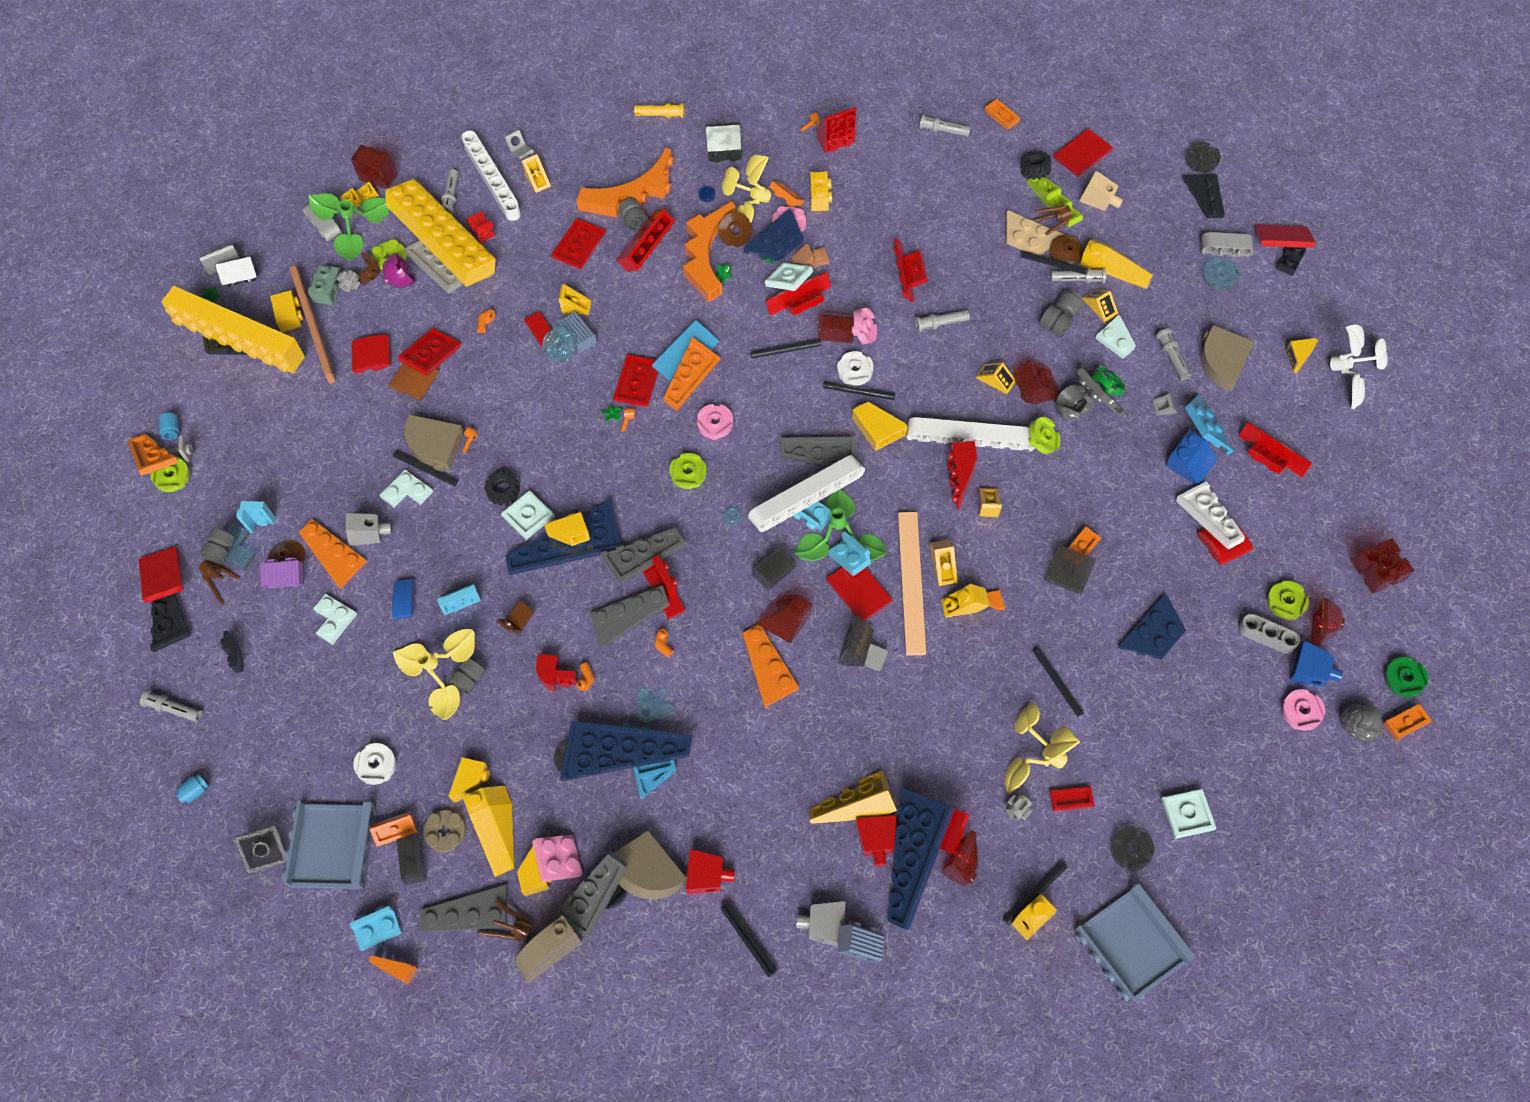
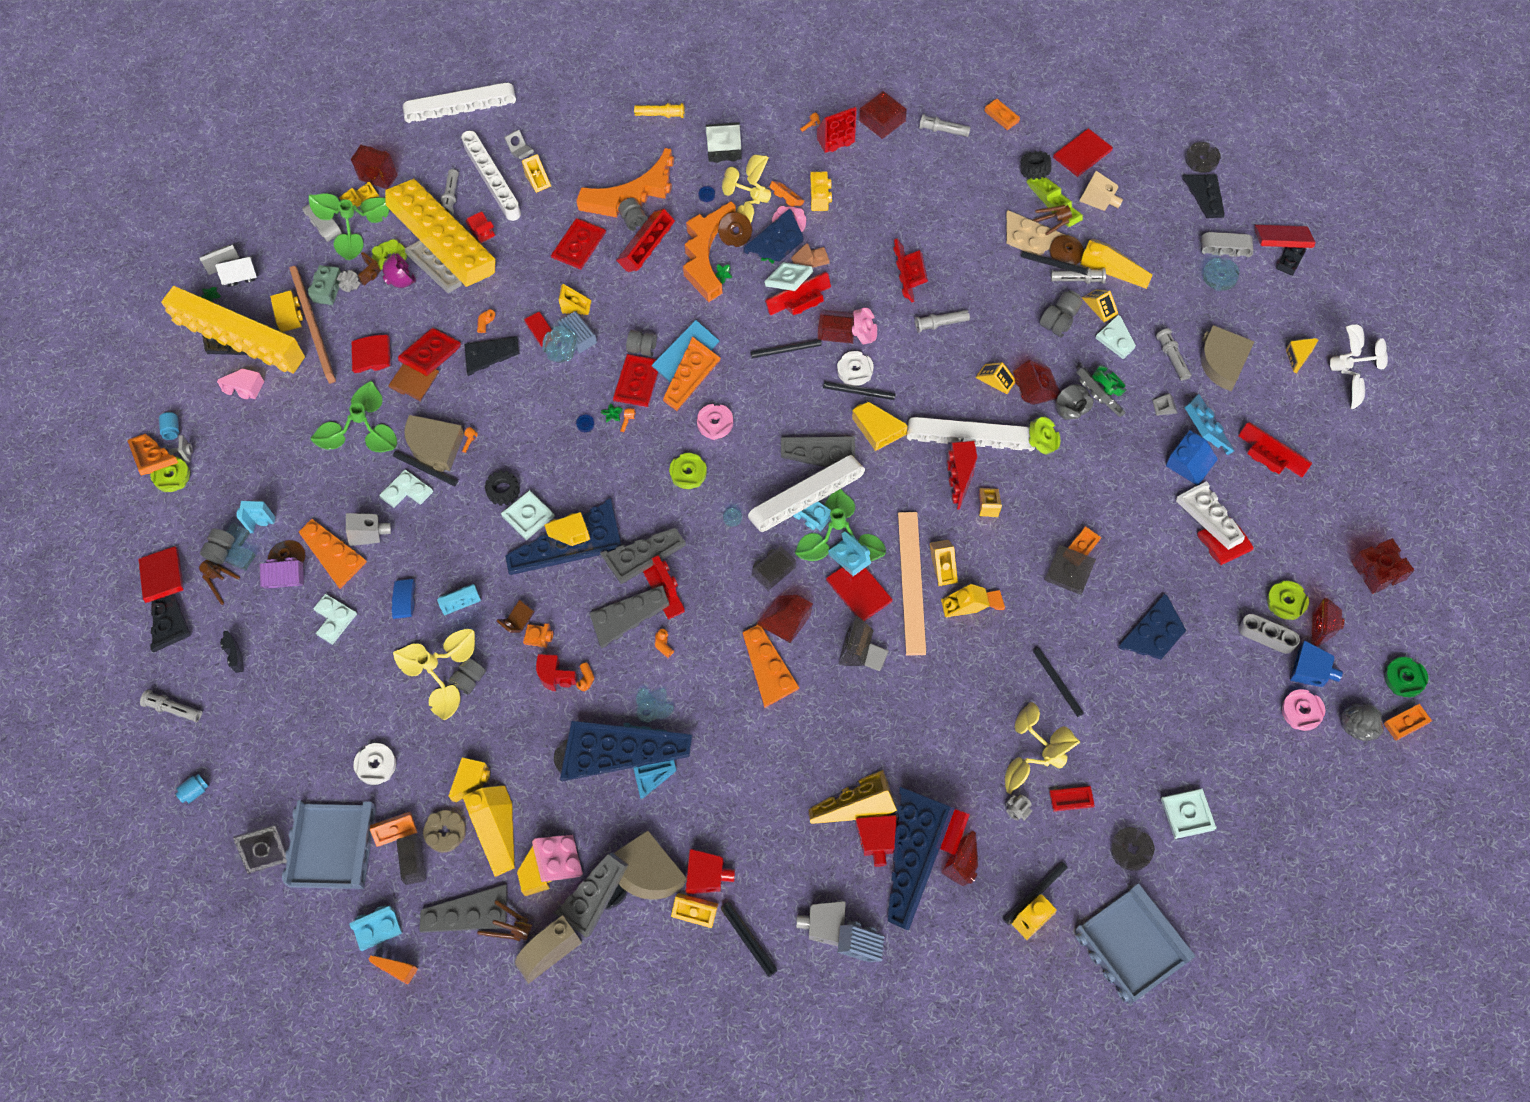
none -> bright pink slope [217,369,264,399]
none -> bright green plant [310,381,397,453]
none -> white beam [403,83,516,123]
none -> black wing [464,336,520,376]
none -> orange bracket [523,623,553,648]
none -> clear blue tile [576,415,595,433]
none -> dark grey wheel [626,329,657,357]
none -> yellow slope [671,893,719,928]
none -> clear red brick [859,91,907,139]

